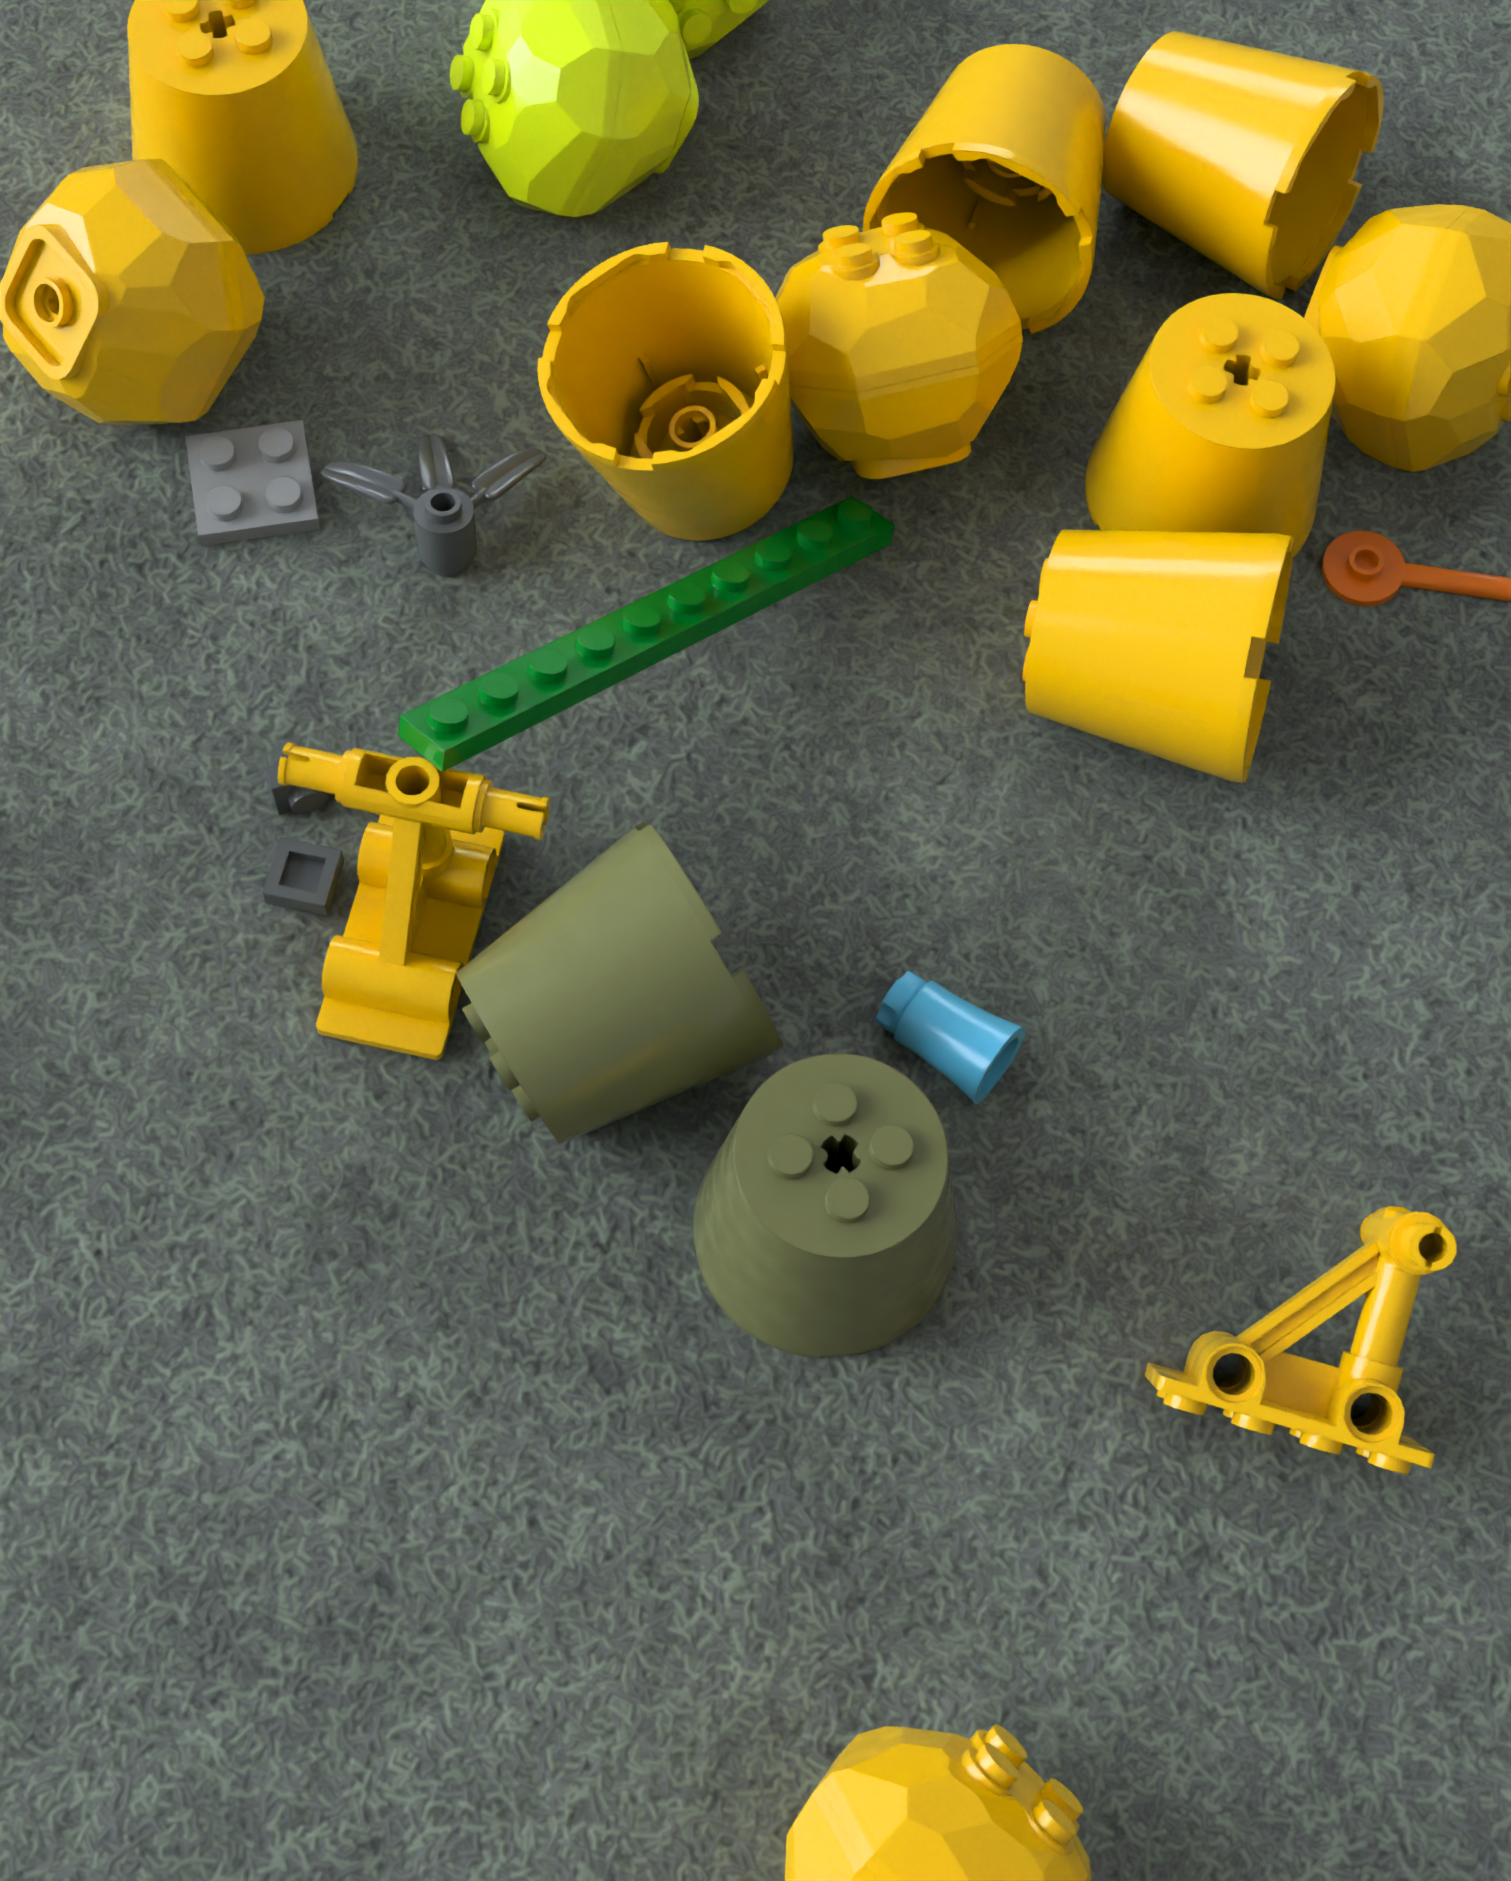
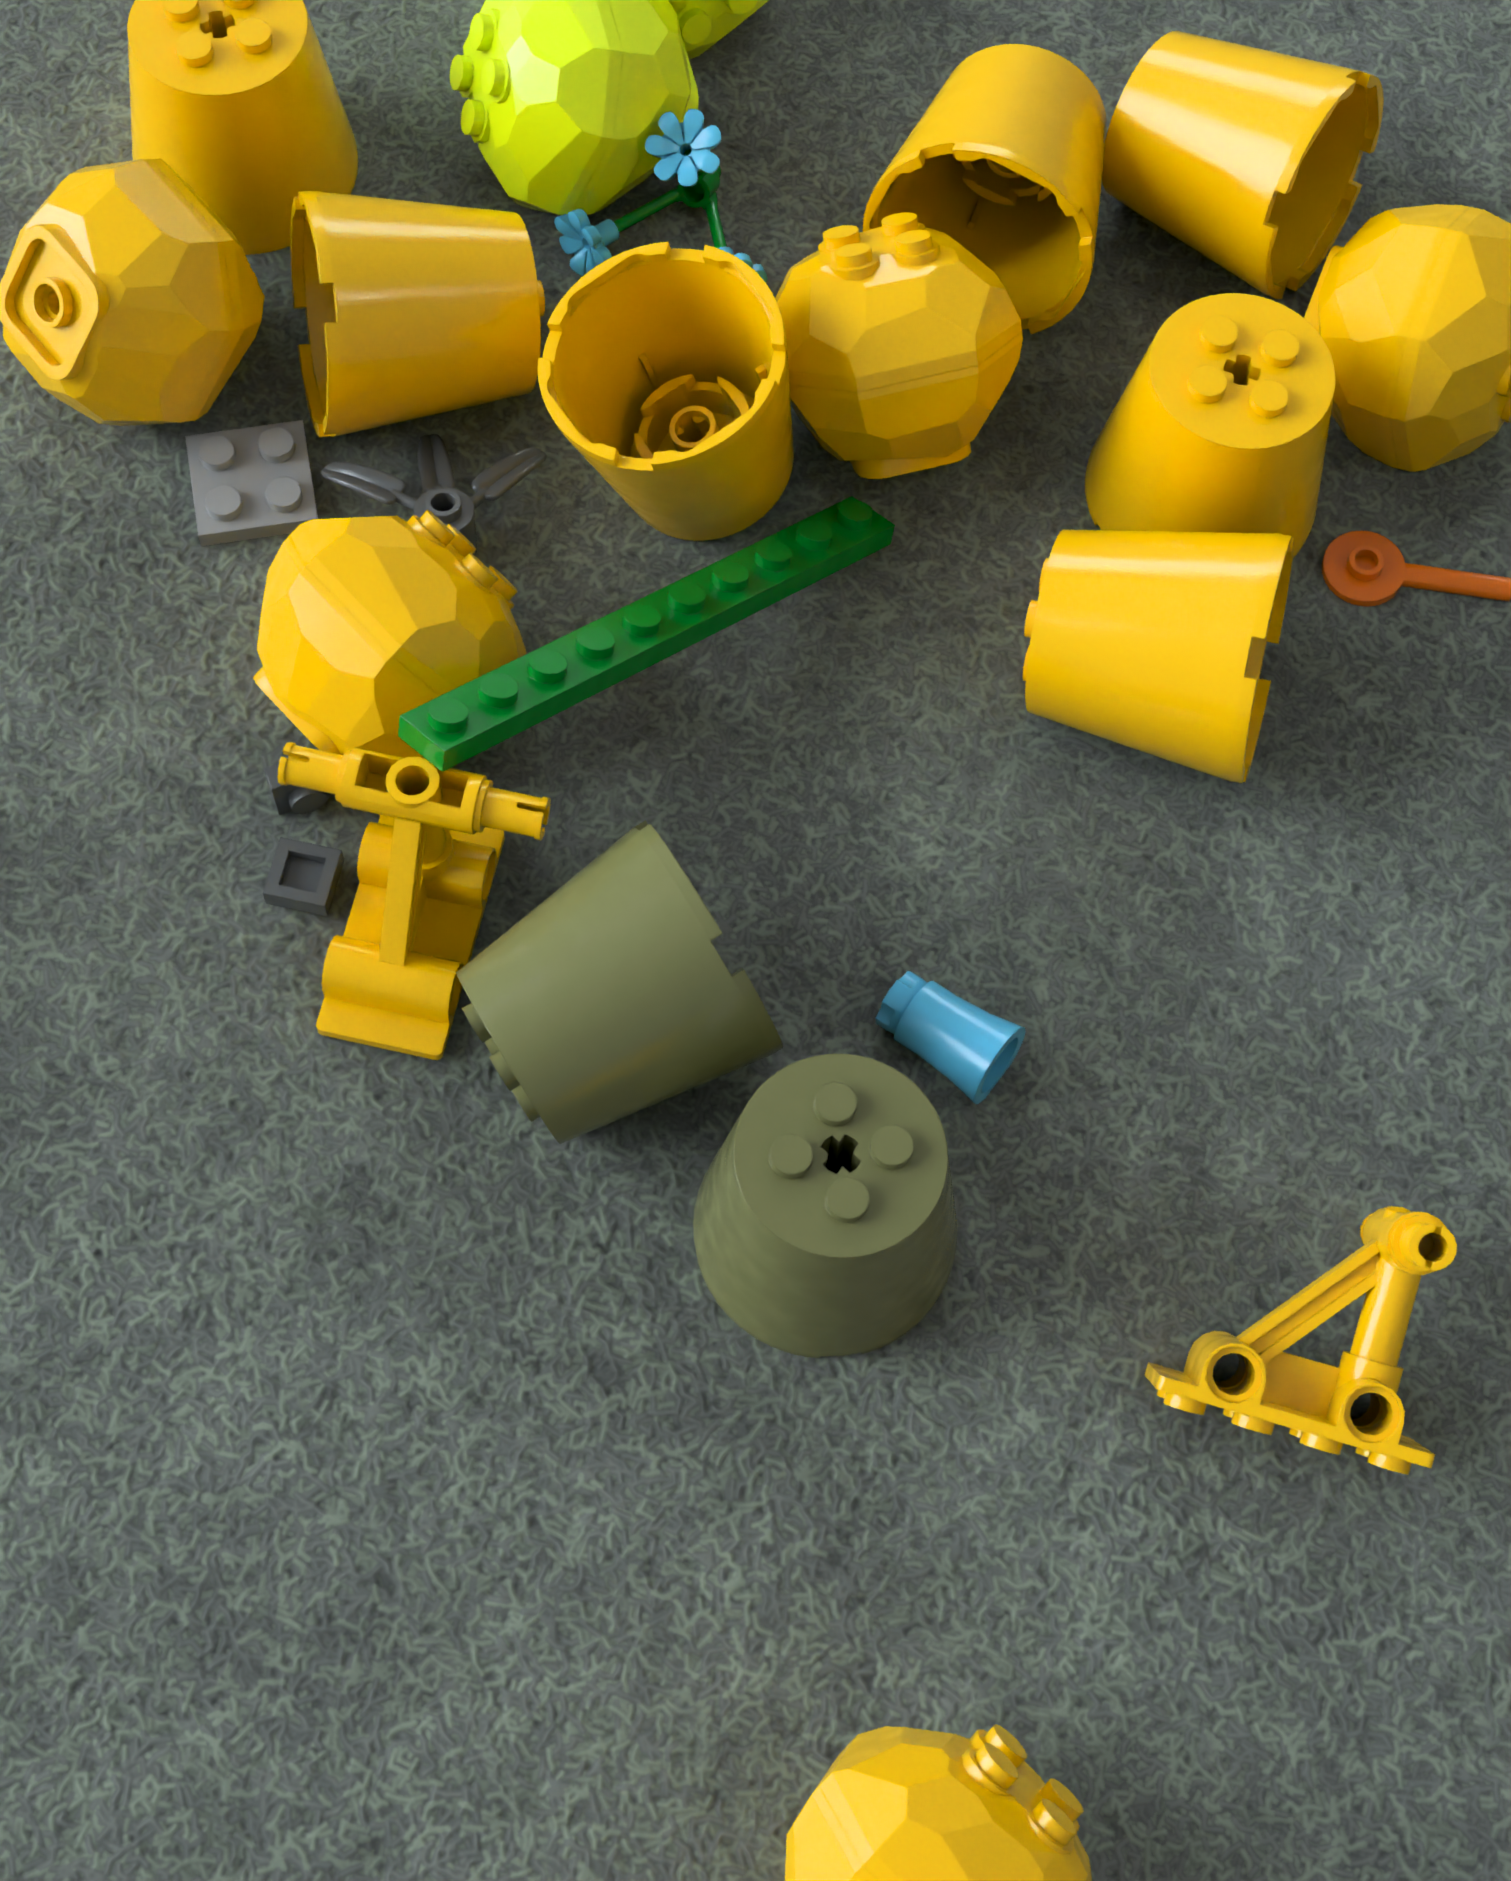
none -> yellow rock [253,510,526,760]
none -> yellow cone [290,190,545,437]
none -> medium azure plant [554,109,768,283]

